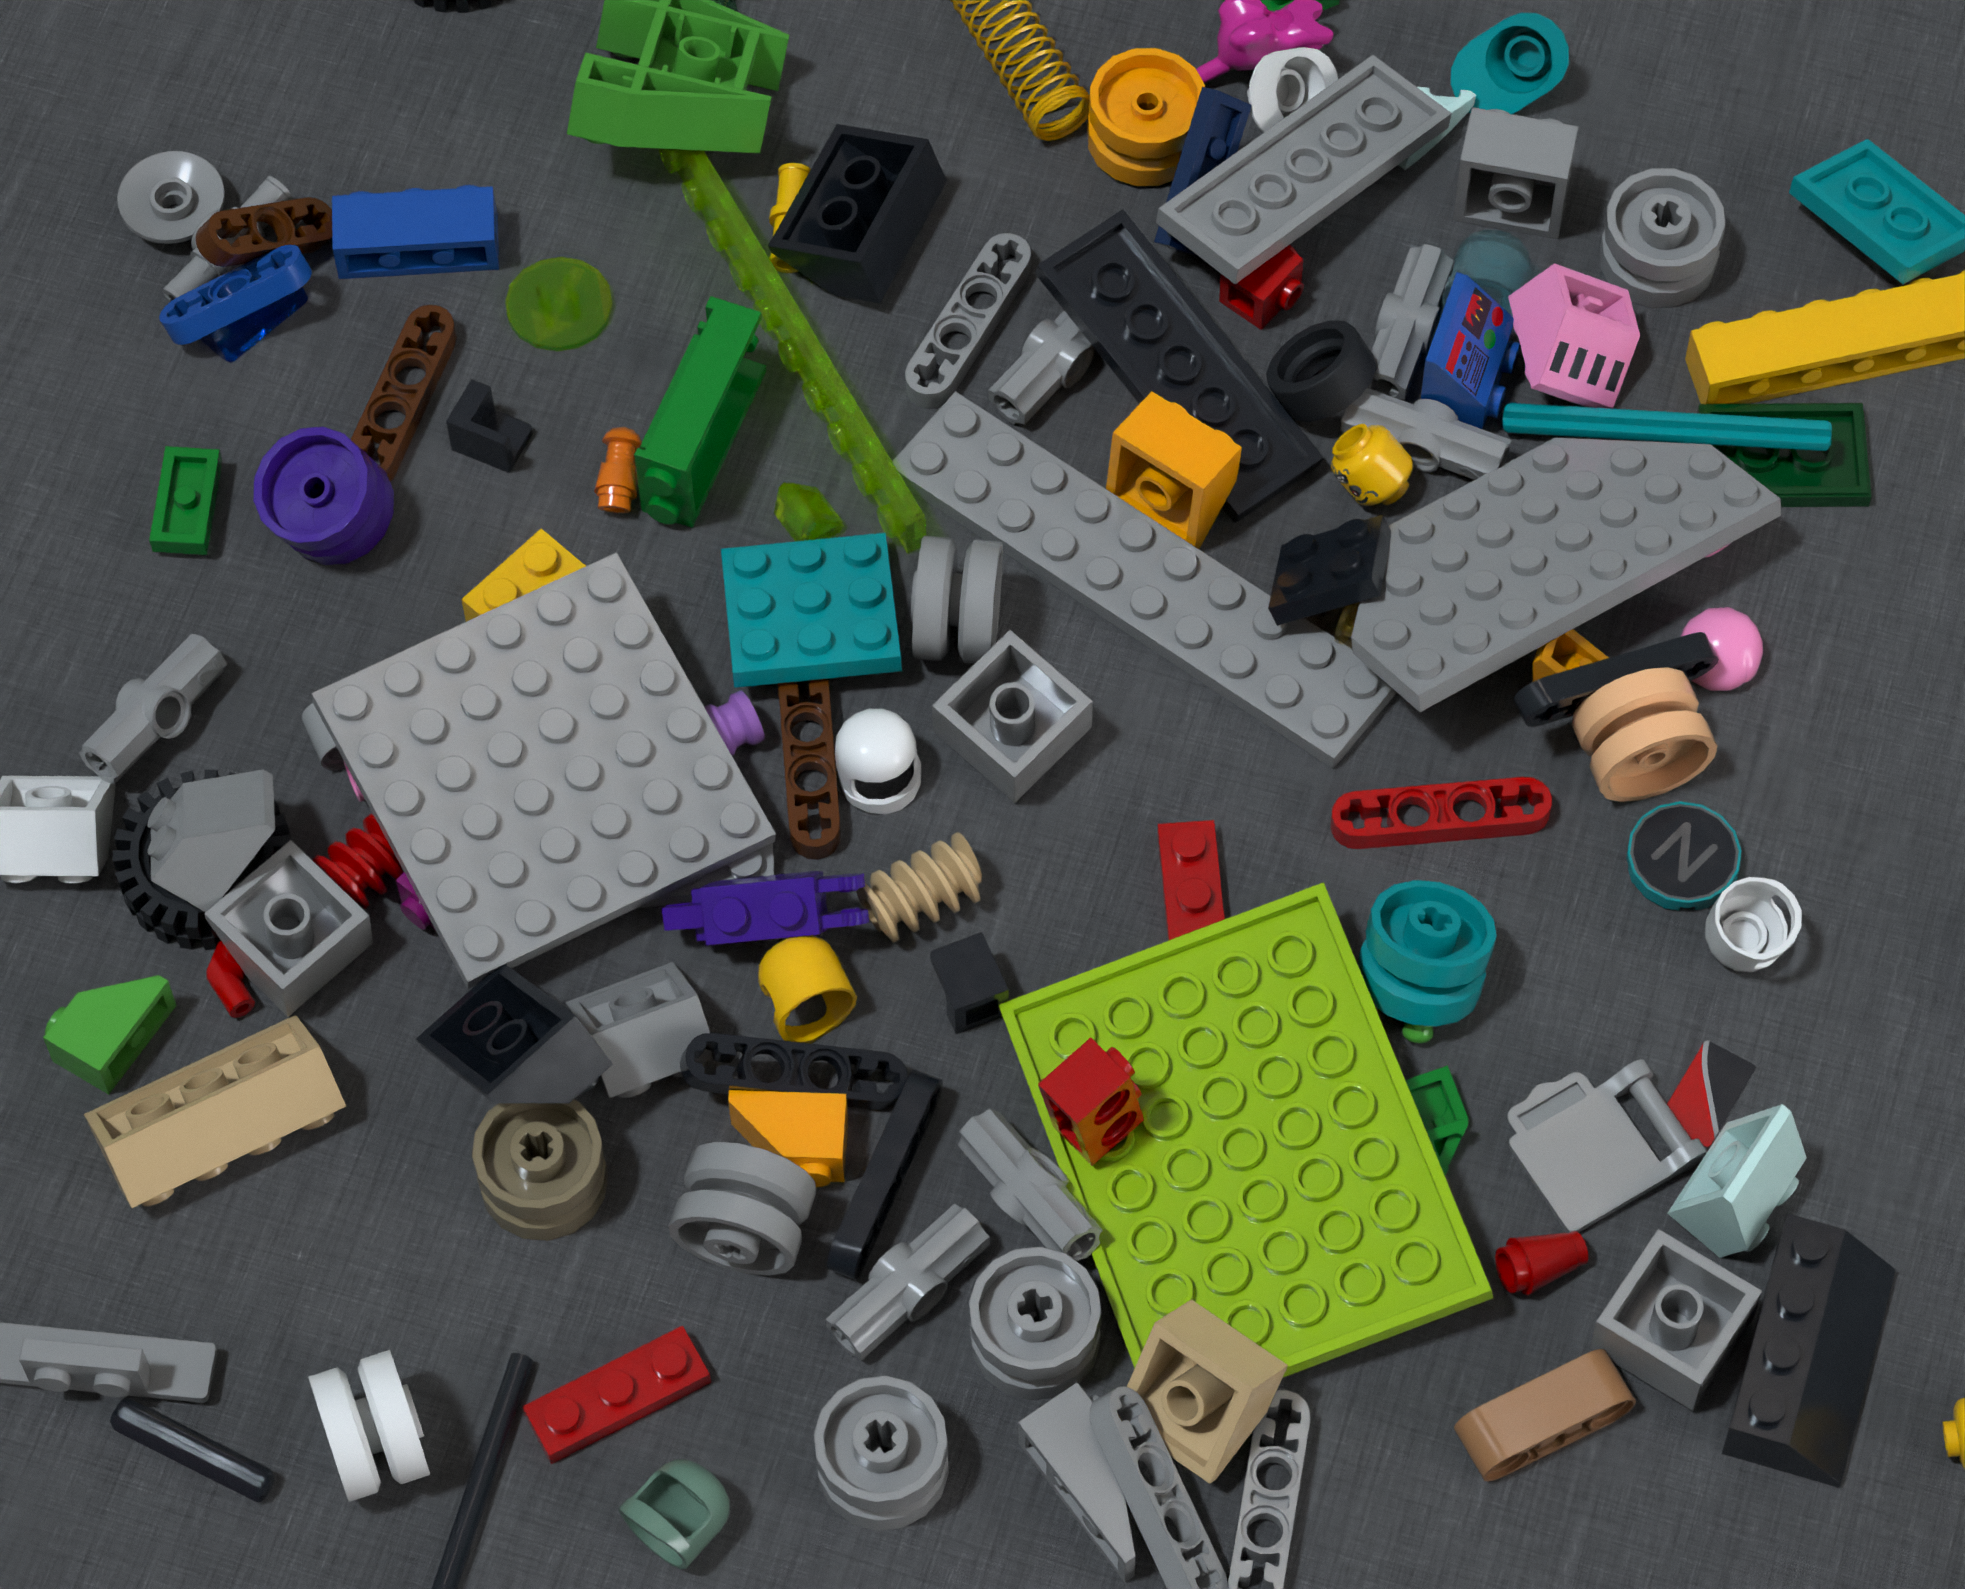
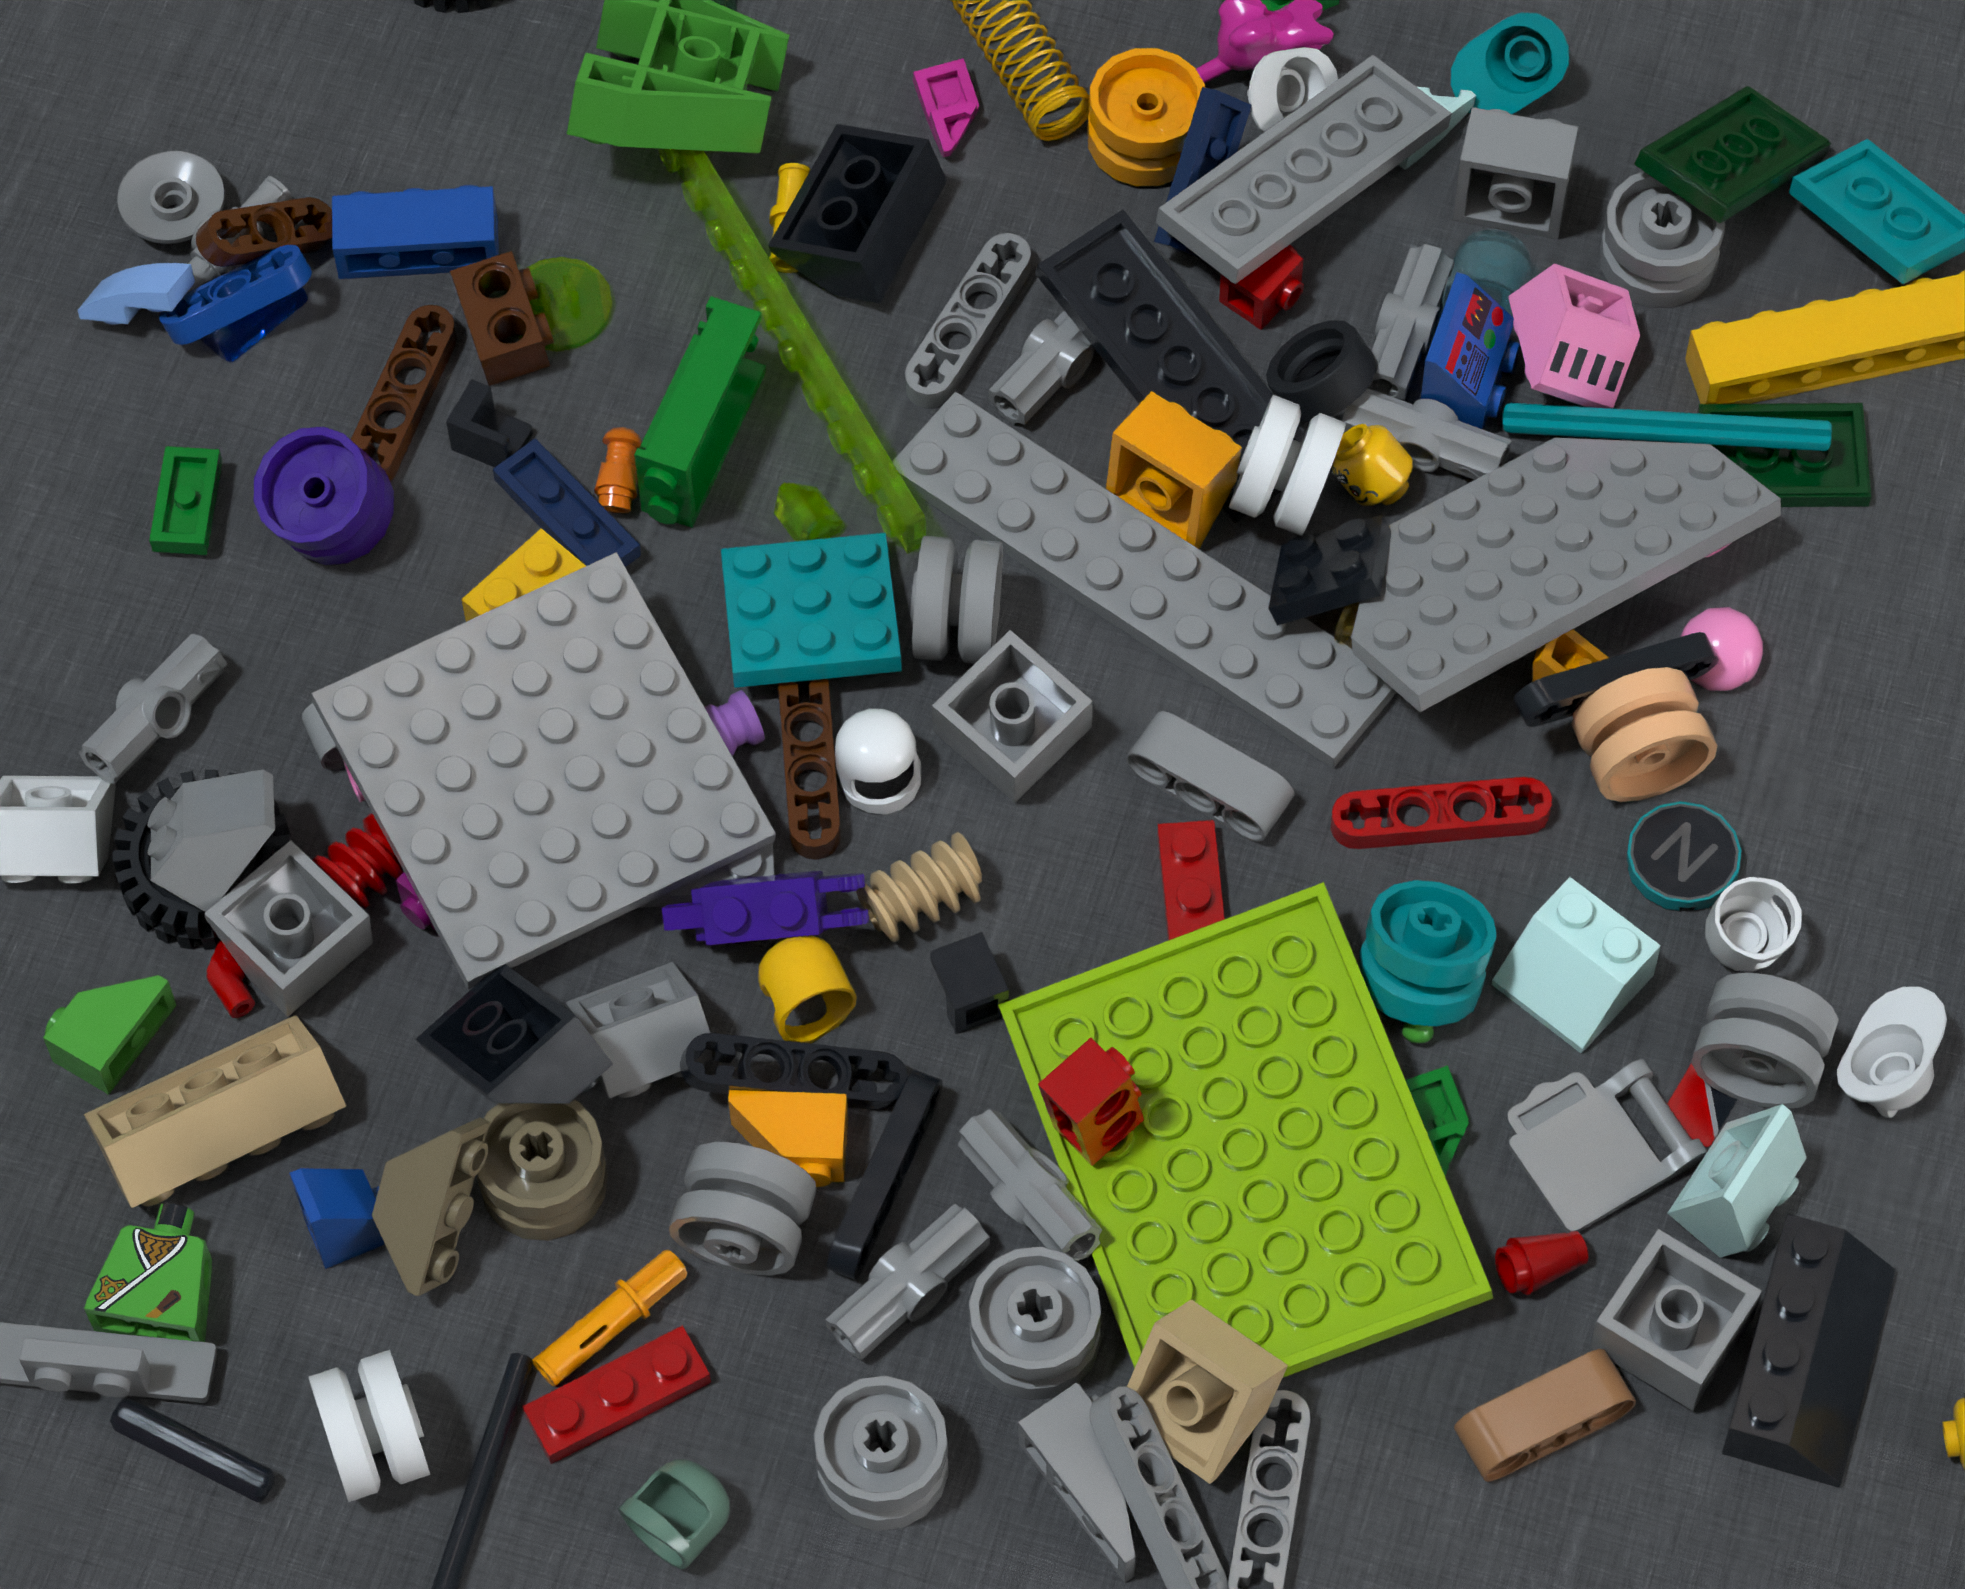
none -> light blue slope [78,263,195,325]
none -> bright green torso [84,1203,212,1342]
none -> blue slope [289,1168,385,1269]
none -> dark tan slope [372,1117,490,1296]
none -> reddish brown brick [450,251,554,386]
none -> dark blue plate [493,438,641,567]
none -> light orange axle [532,1250,688,1387]
none -> dark pink slope [912,58,979,158]
none -> light grey beam [1125,711,1295,842]
none -> white wheel [1229,395,1346,536]
none -> light aqua slope [1491,877,1661,1054]
none -> dark green tile [1634,86,1831,223]
none -> light grey wheel [1691,972,1839,1109]
none -> white piece [1837,987,1947,1118]

